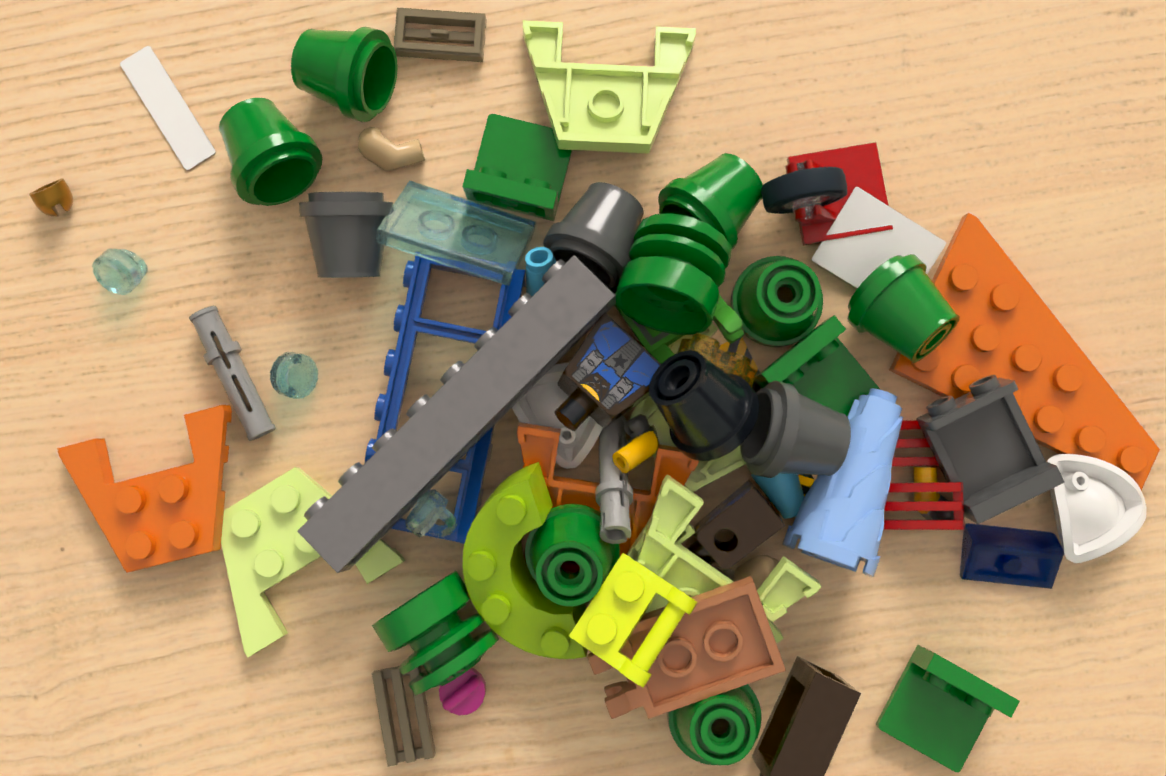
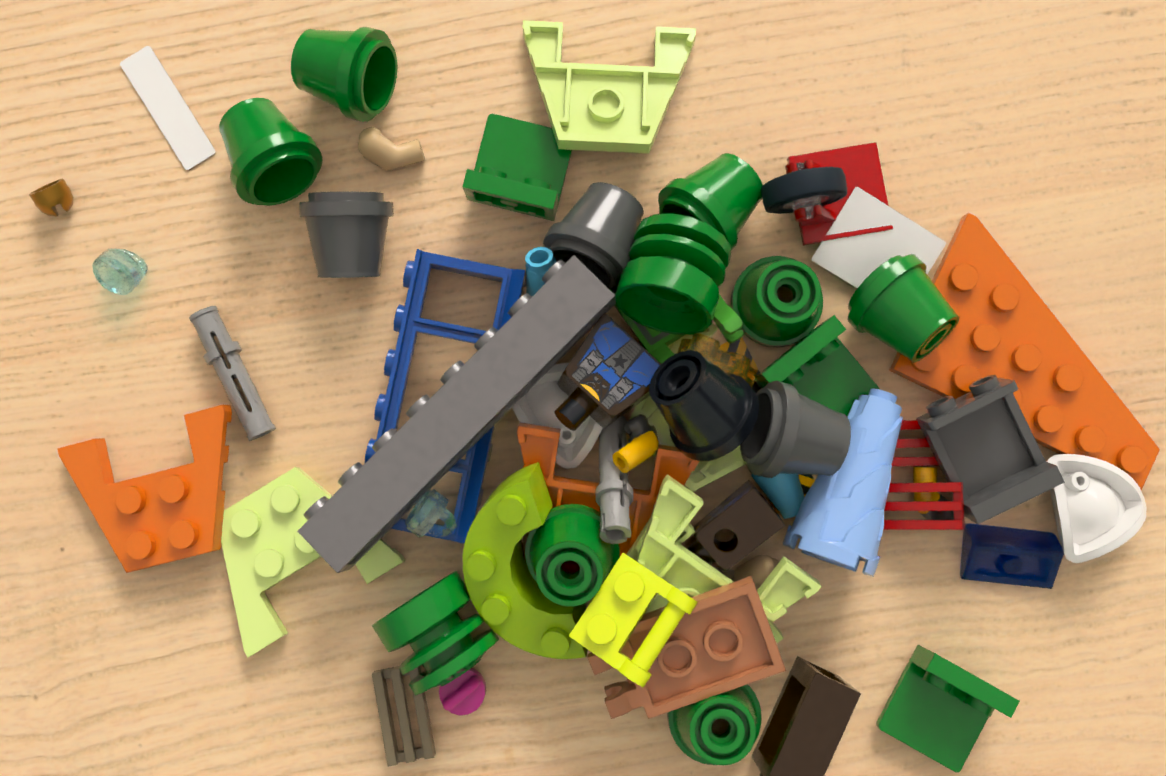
clear light blue tile [270,352,318,399] -> none
clear light blue tile [376,180,536,286] -> none
dark tan tile [394,7,487,62] -> none

